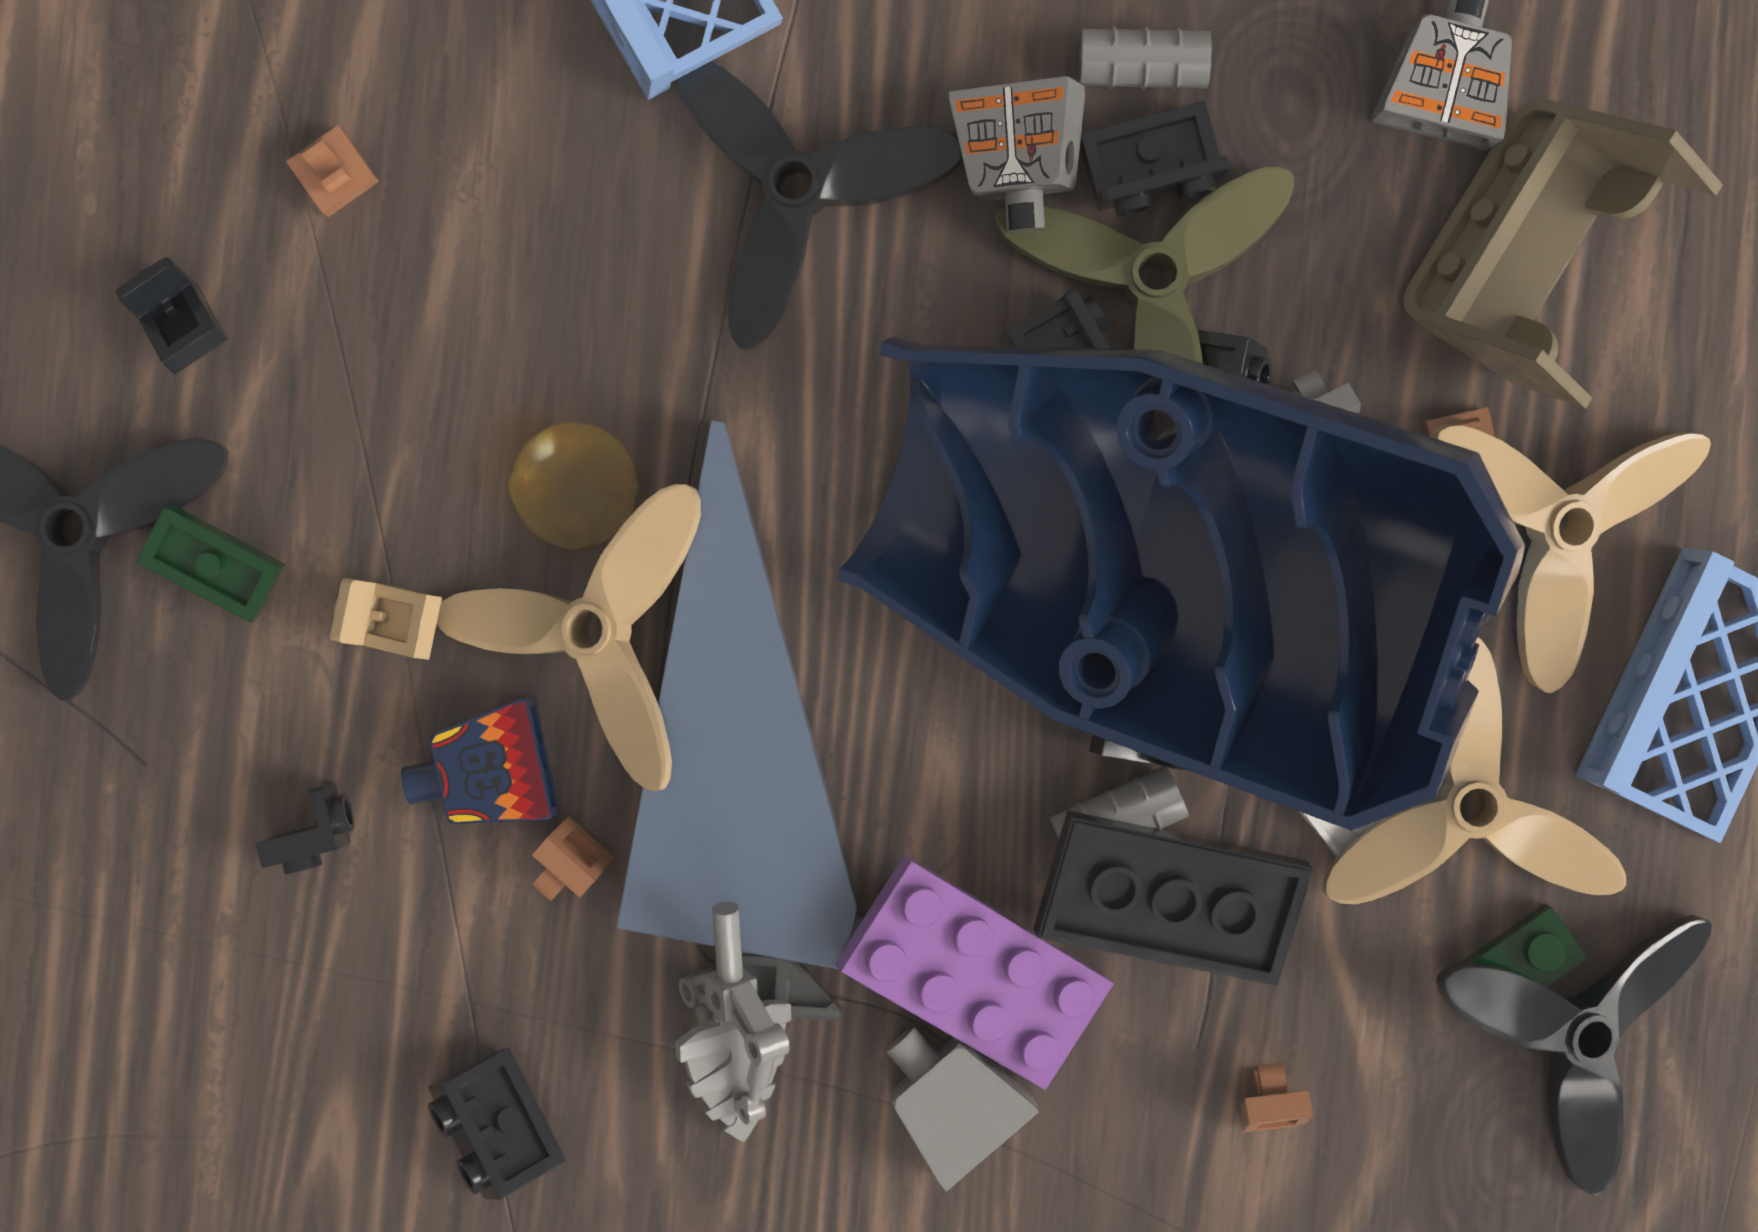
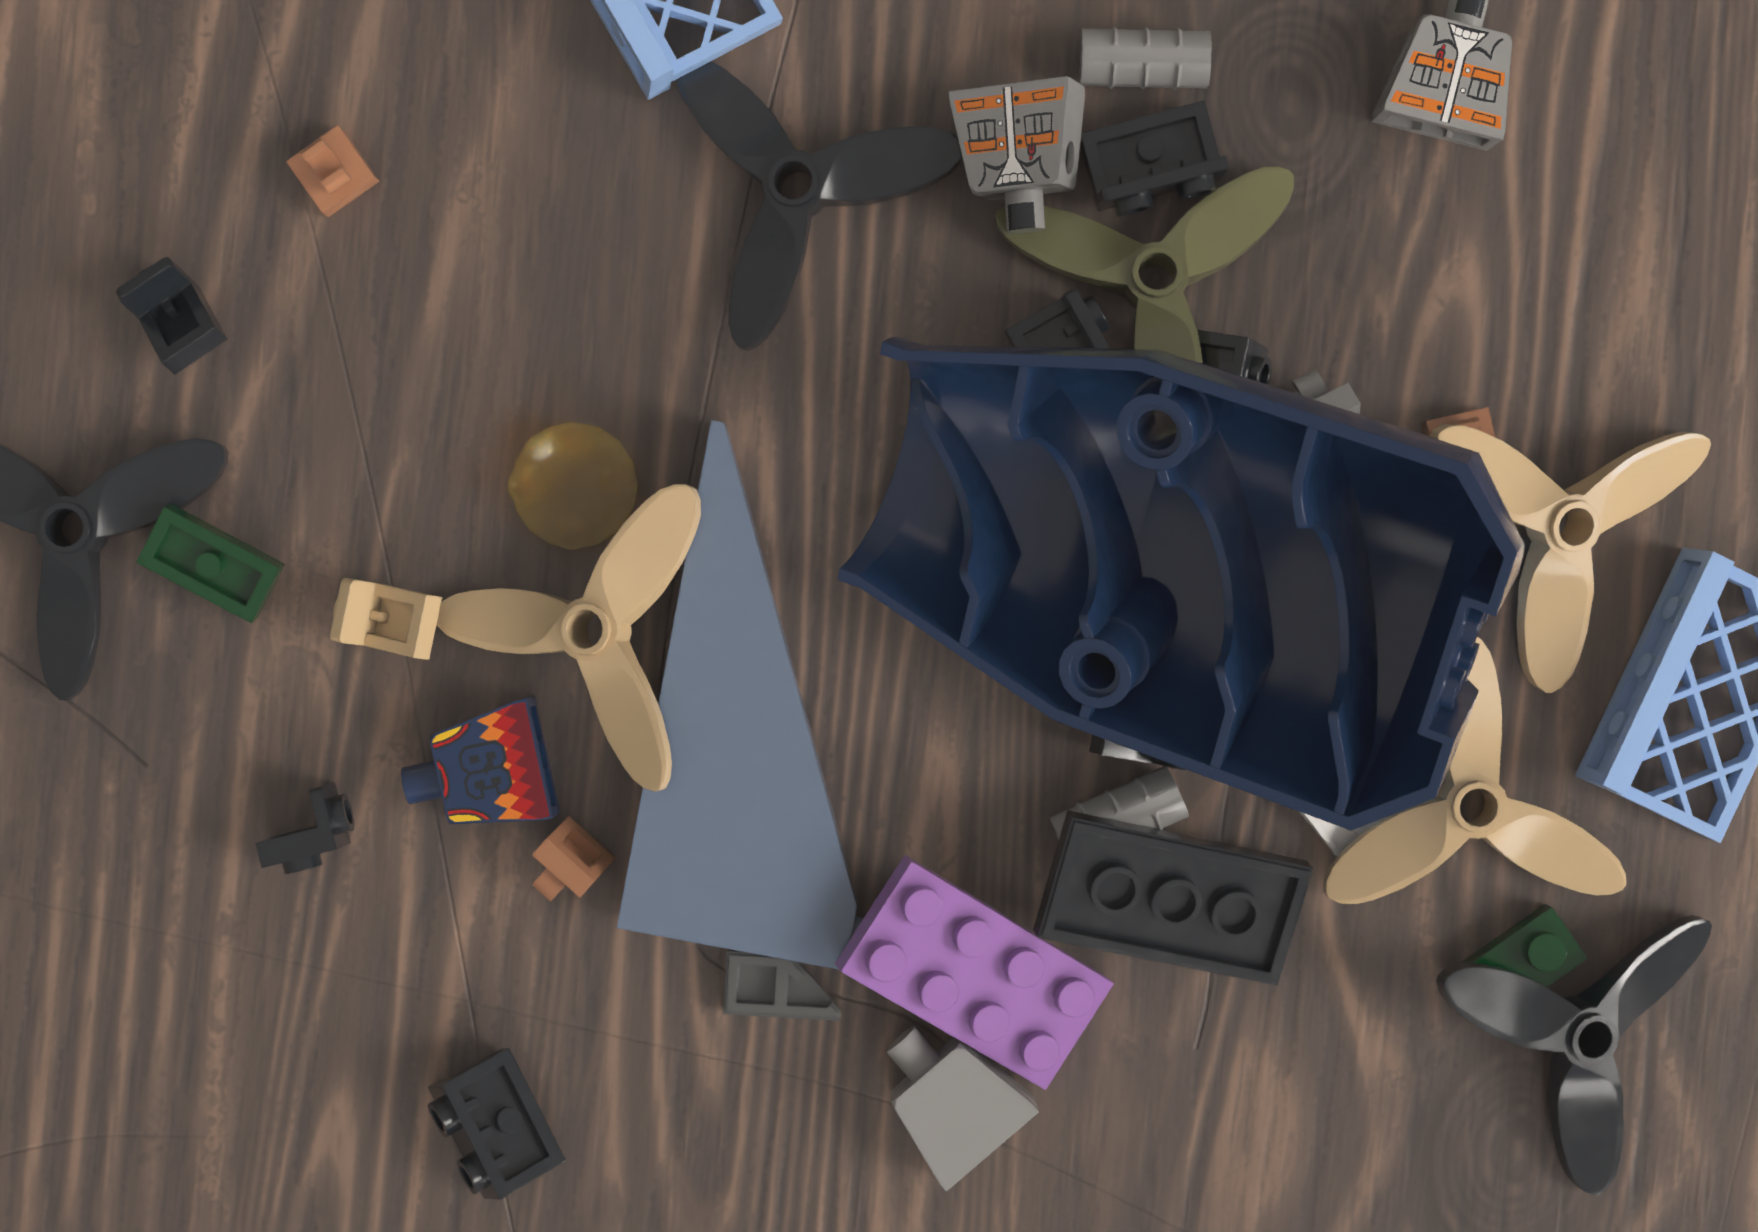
light grey bar [675,902,791,1142] -> none
nougat tile [1239,1063,1313,1133] -> none
dark tan windscreen [1403,99,1723,409] -> none

